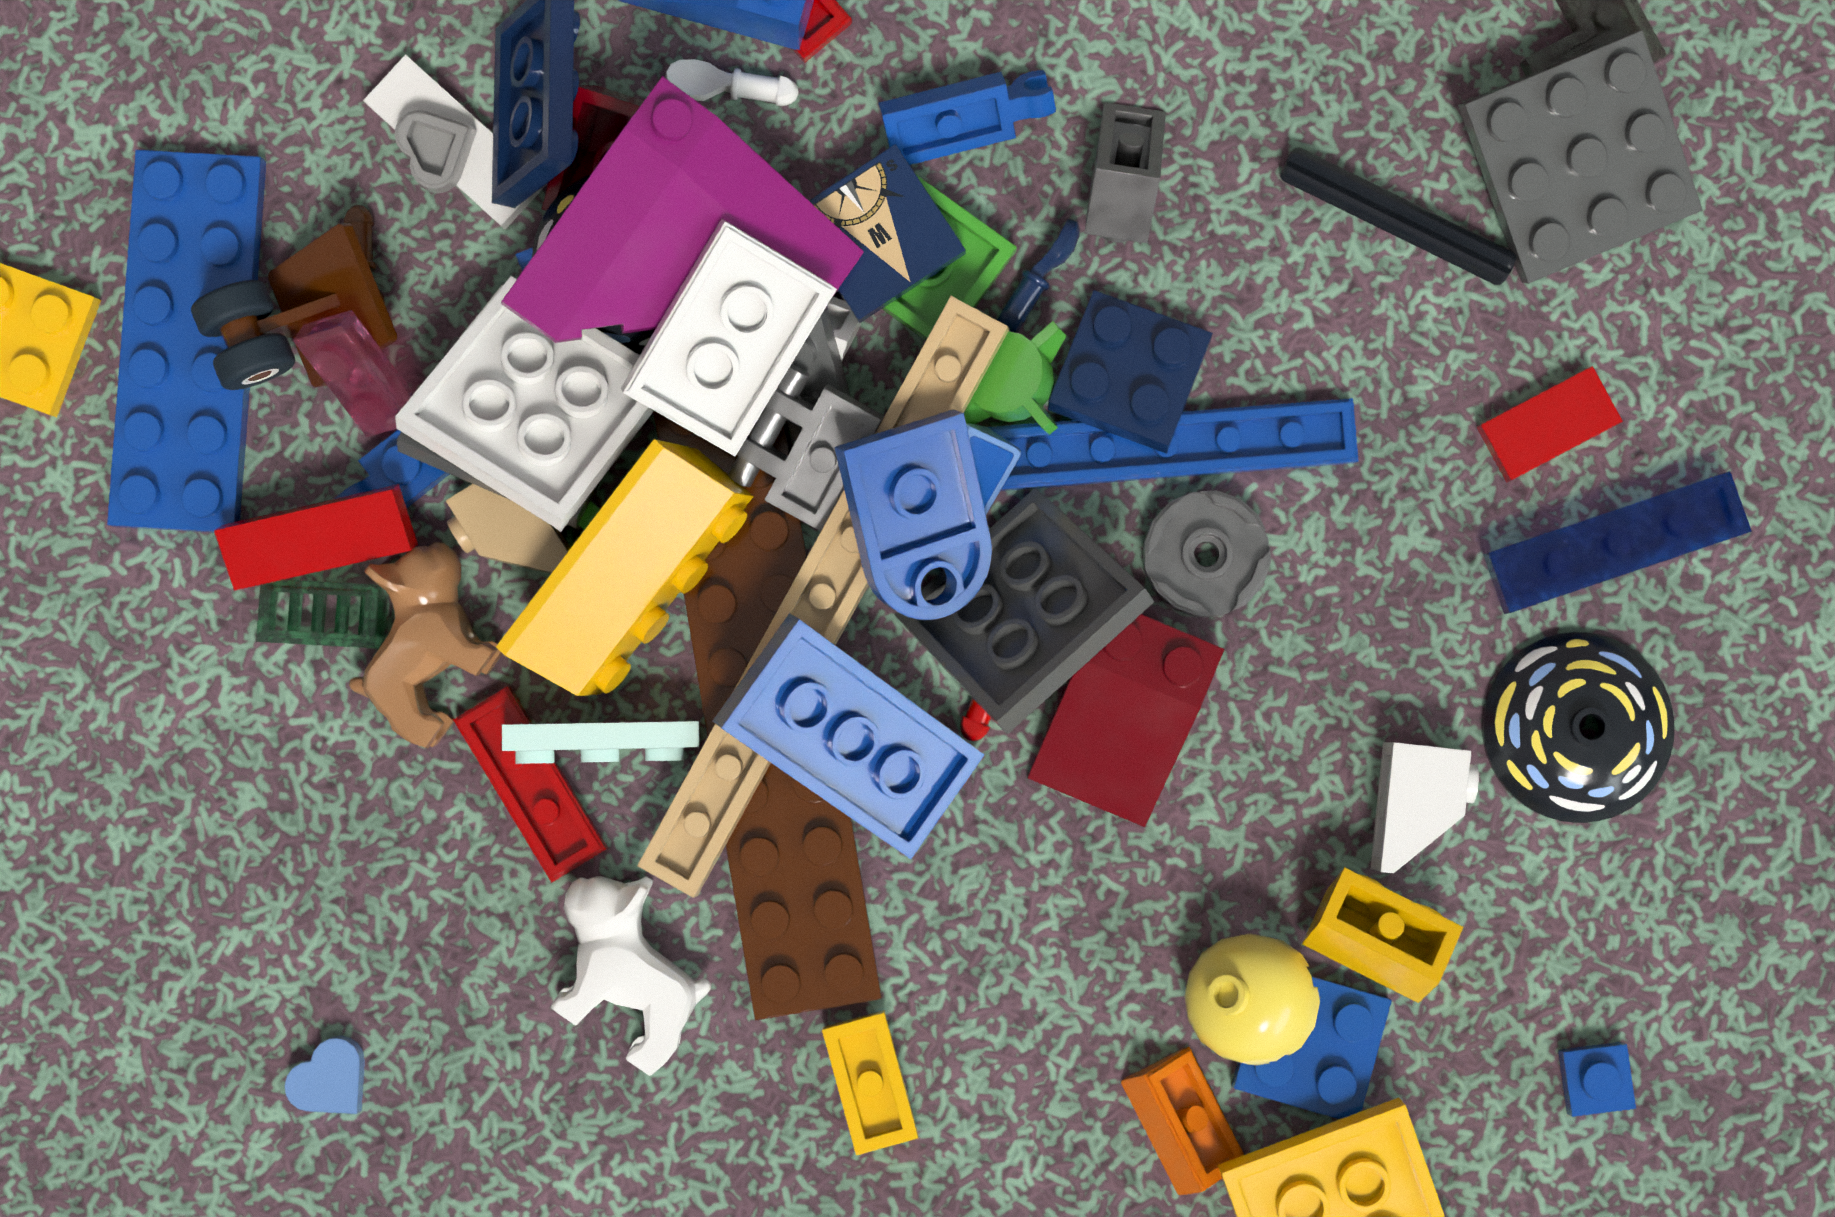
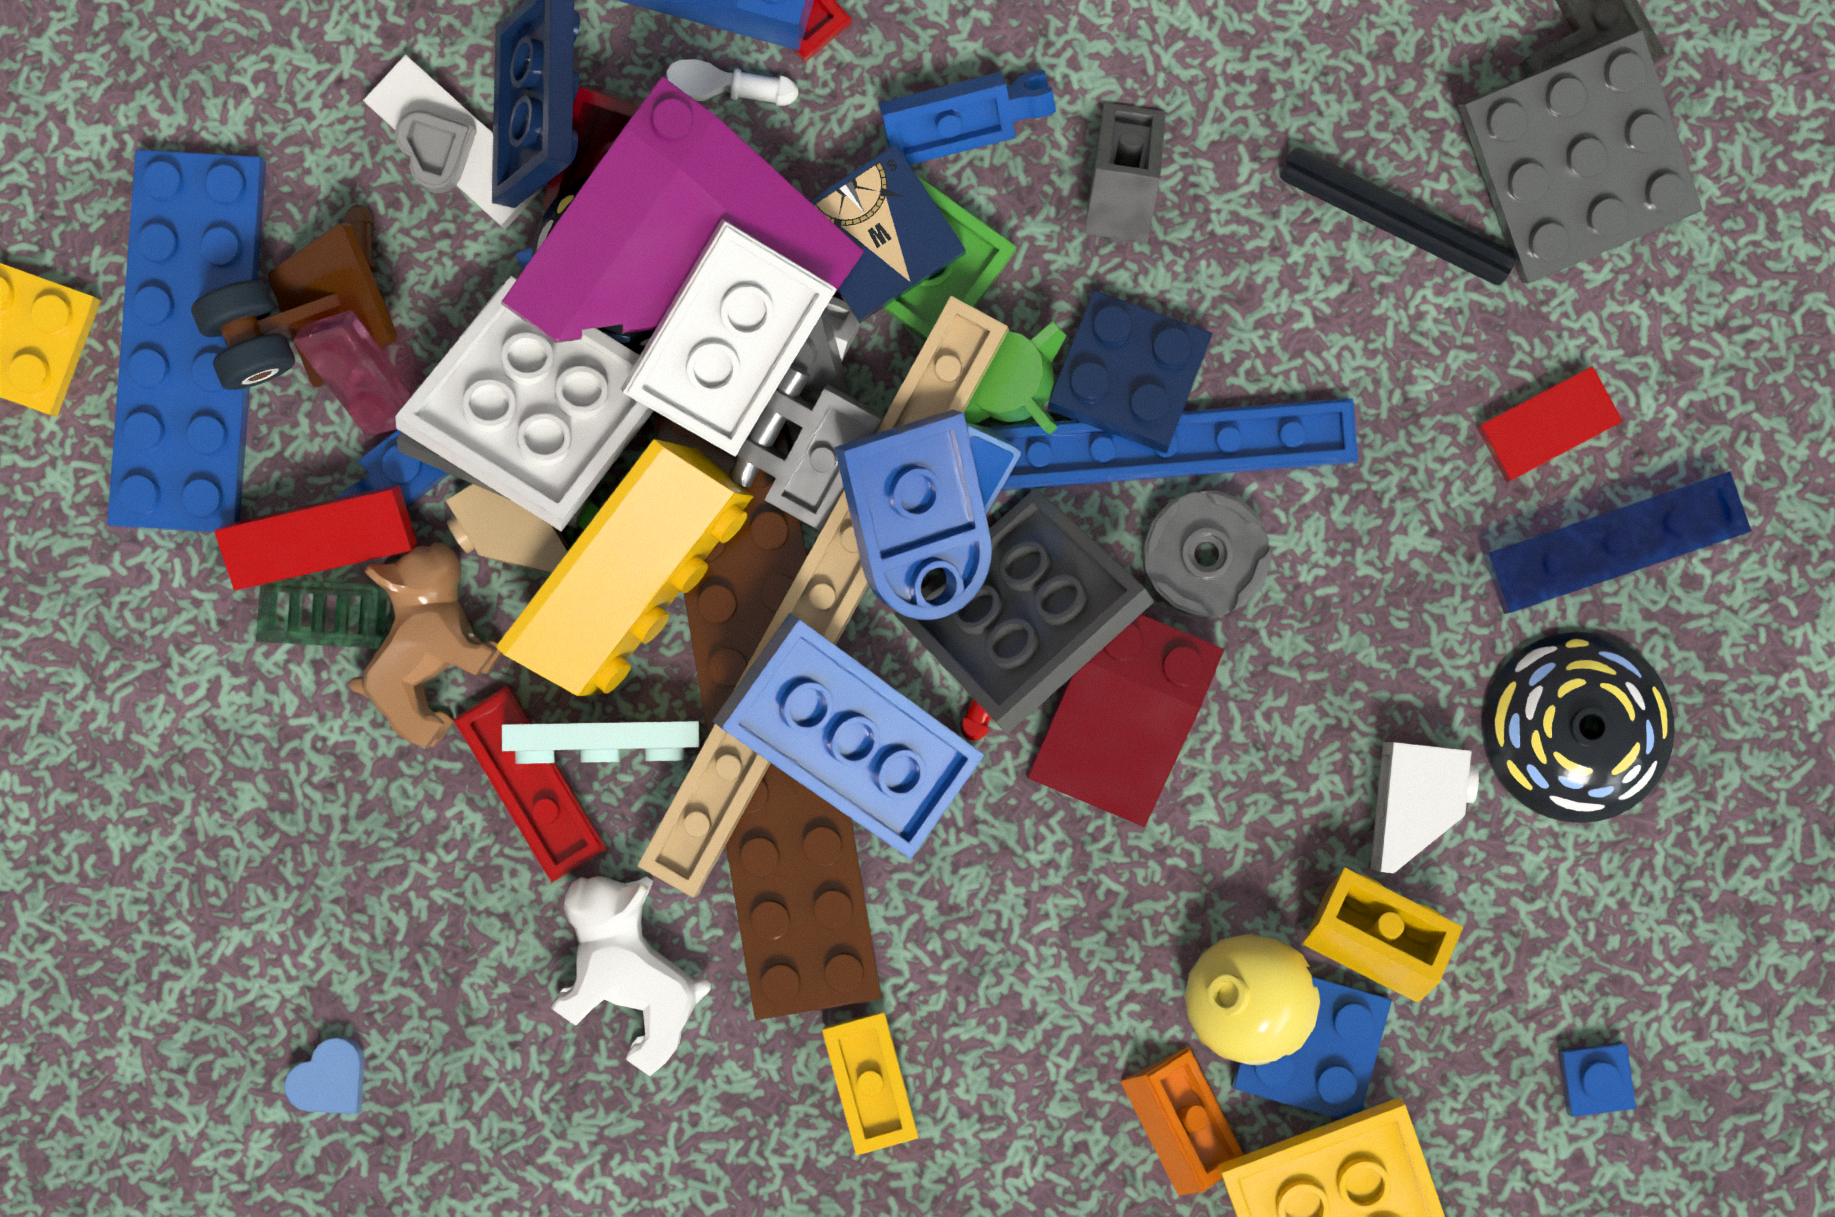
dark blue piece [997,218,1080,333] -> none

